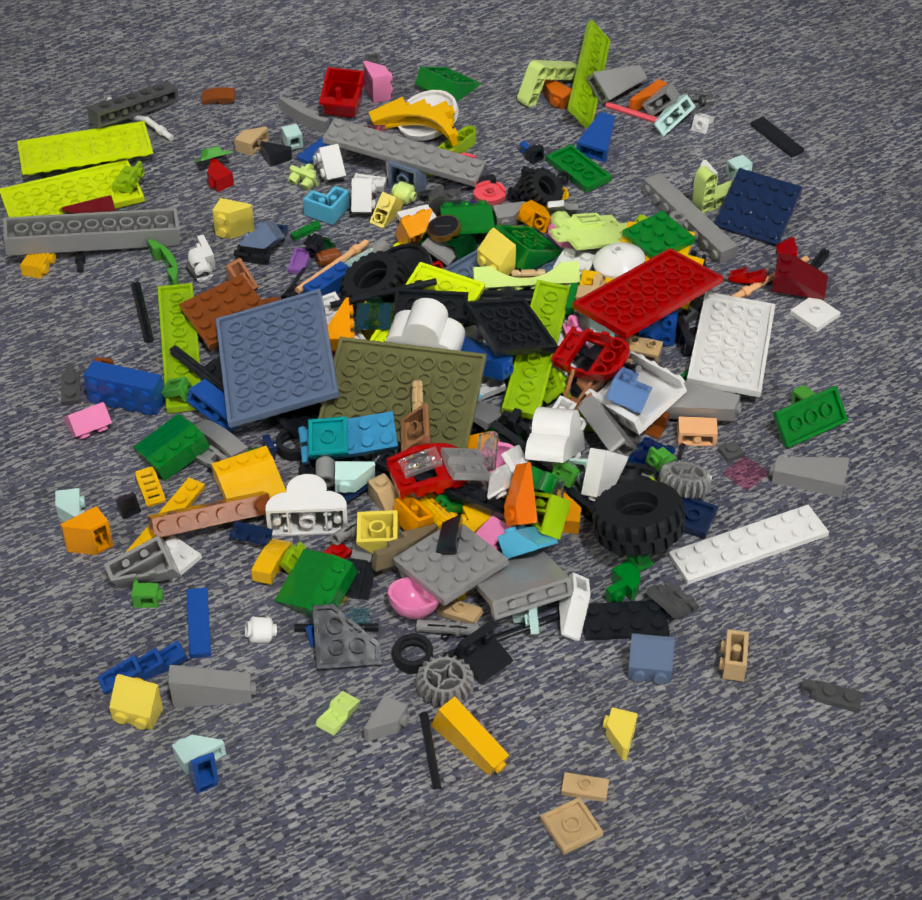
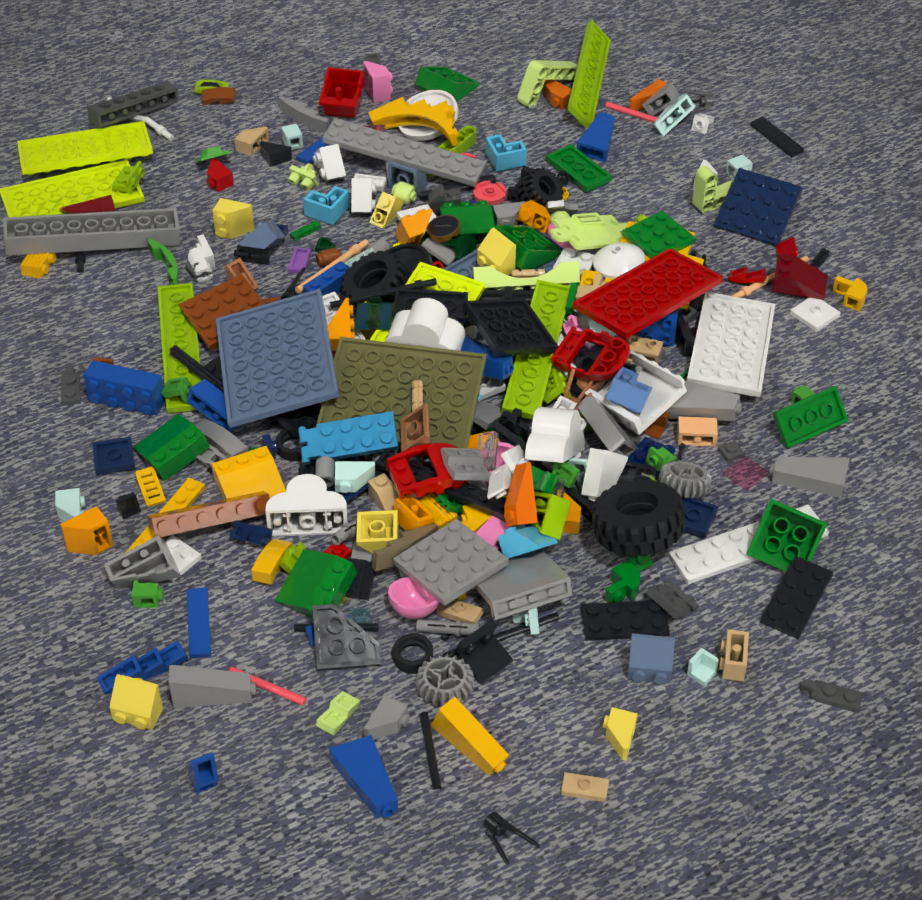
bright pink slope [63,402,112,439] -> none
black axle [131,281,154,343] -> none
light aqua slope [172,735,226,775] -> none
white head [245,616,277,643] -> none
black gear [303,233,326,255] -> none
teal plate [308,416,349,458] -> none
clear plate [398,447,443,478] -> none
black slope [436,515,463,553] -> none
black piece [519,141,544,165] -> none
tan plate [540,797,604,855] -> none
white slope [559,572,591,641] -> none
light grey slope [586,65,647,105] -> none
light grey hinge [642,173,738,264] -> none
none -> dark blue plate [93,437,135,475]
none -> lime slope [194,80,228,94]
none -> coral bar [229,667,307,706]
none -> blue slope [329,735,398,818]
none -> black plant [484,812,540,865]
none -> medium azure brick [485,134,527,172]
none -> light aqua panel [687,648,719,686]
none -> green slope [746,499,828,572]
none -> black plate [760,556,833,640]
none -> yellow brick [833,276,867,311]

